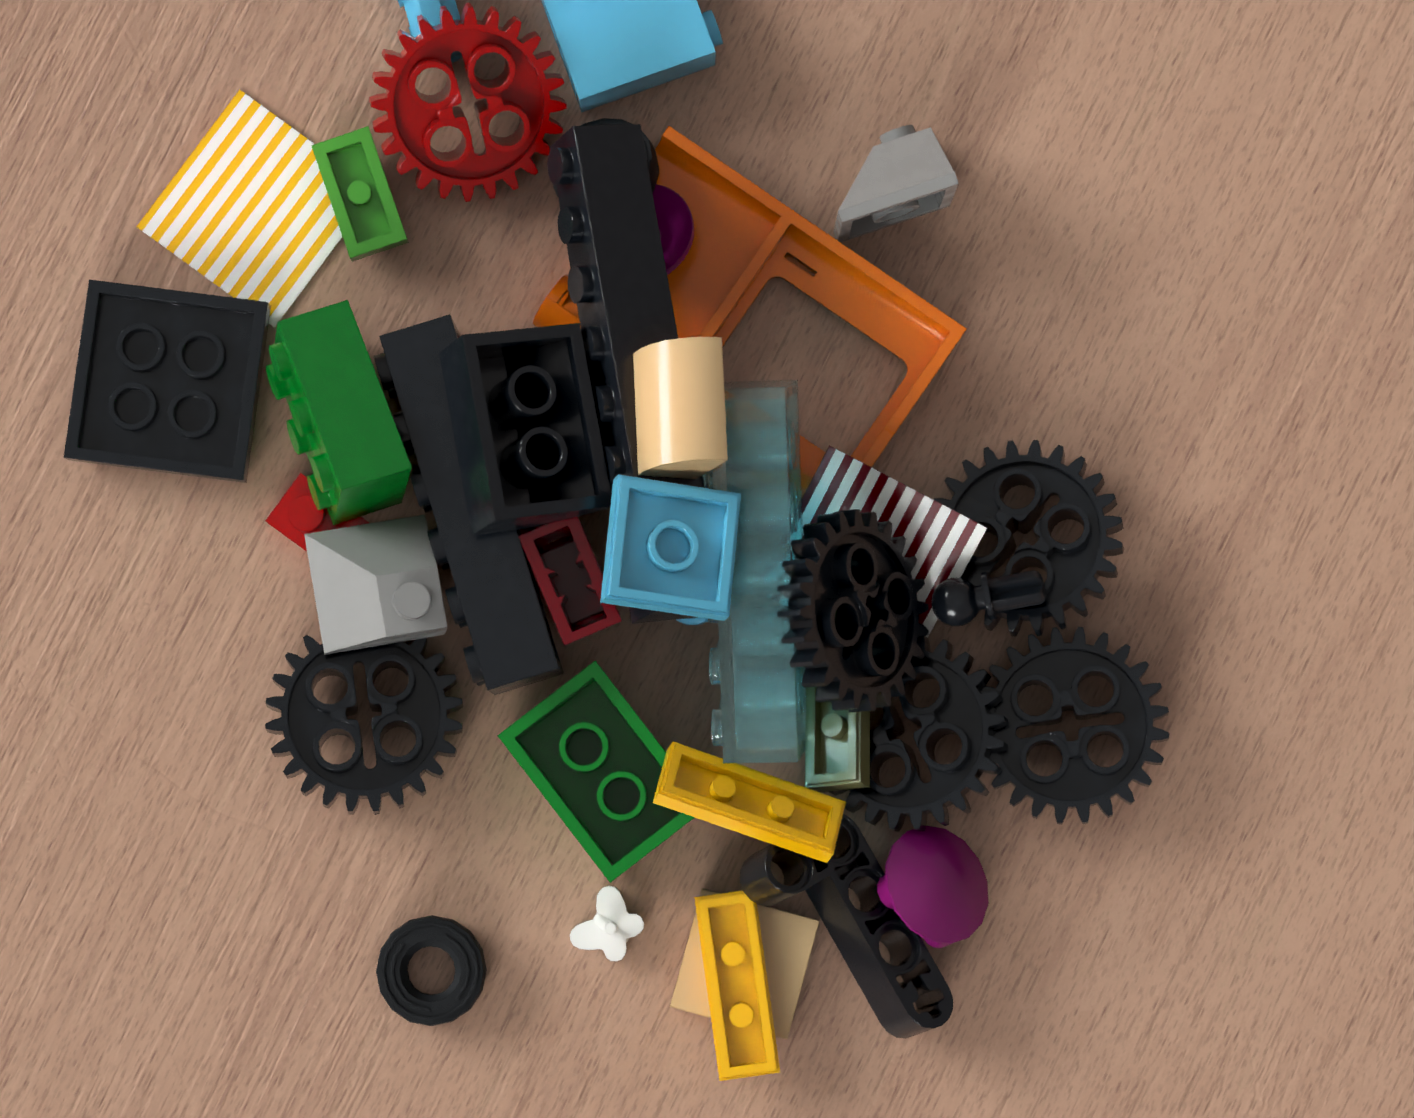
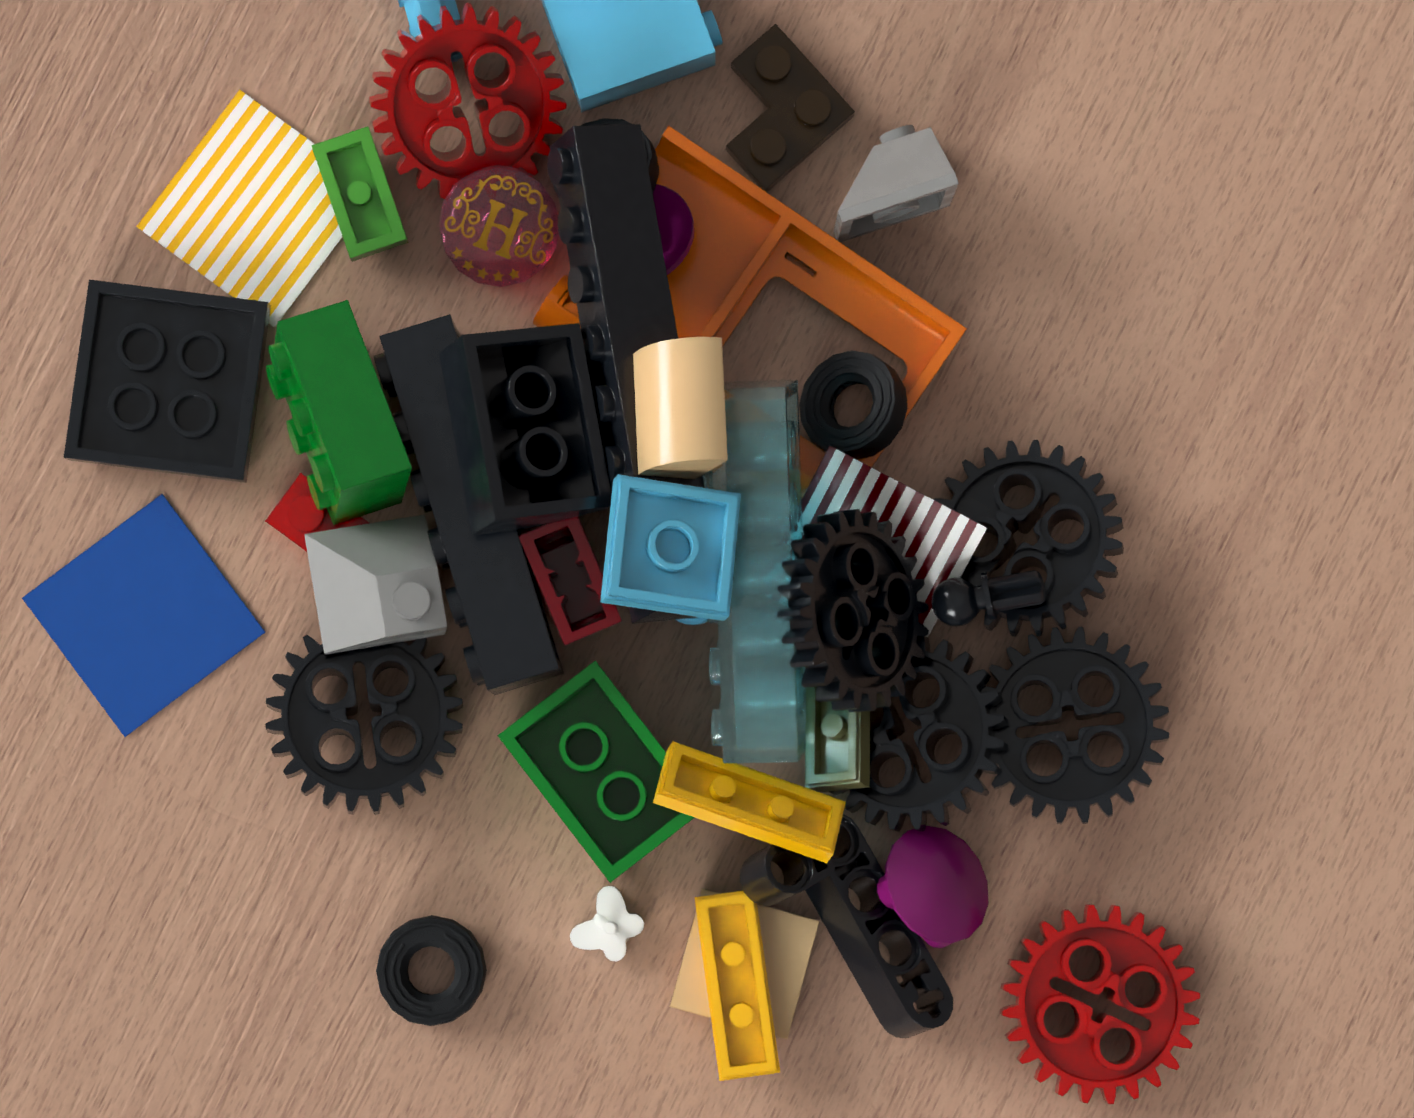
none -> blue sticker [22,494,265,737]
none -> clear pink tile [439,165,559,287]
none -> dark brown plate [726,24,855,192]
none -> black tyre [799,350,908,460]
none -> red gear [1000,904,1200,1104]

